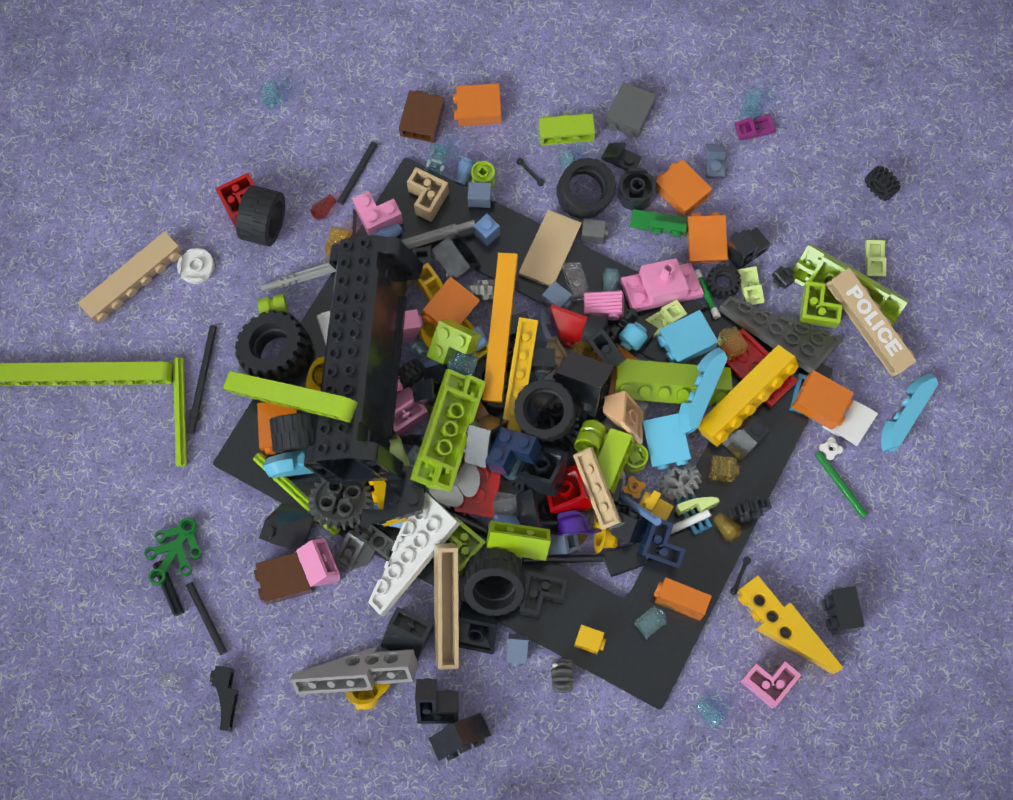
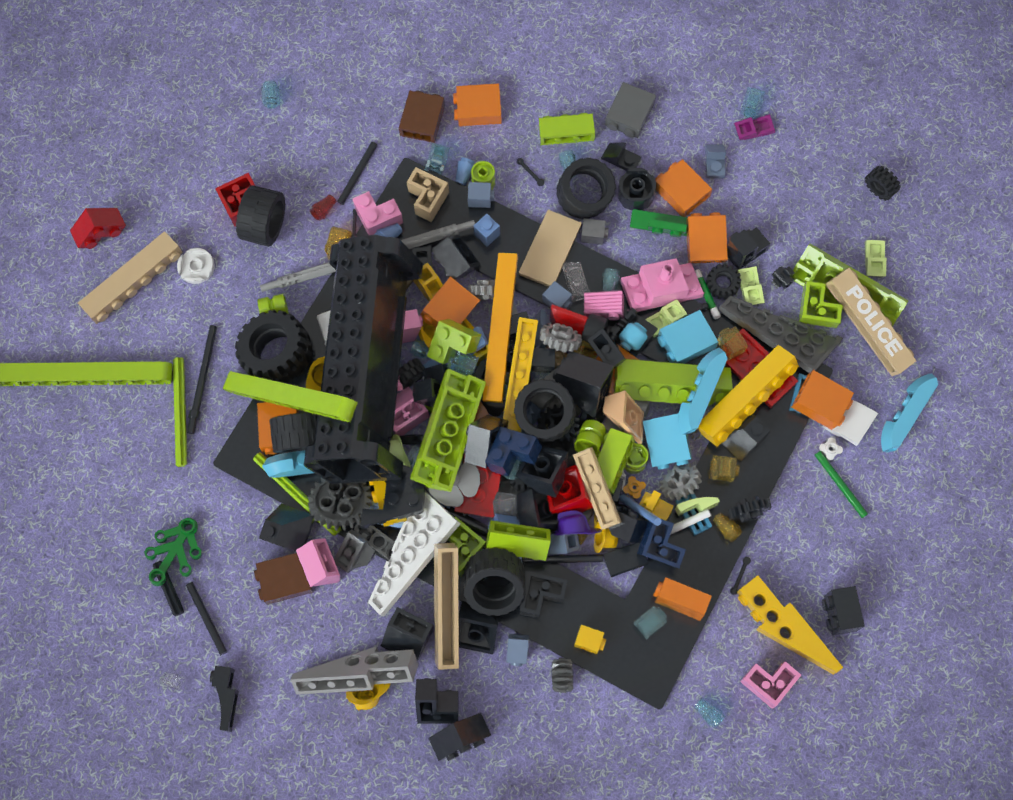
none -> red brick [70,208,126,249]
none -> light grey gear [539,323,582,352]

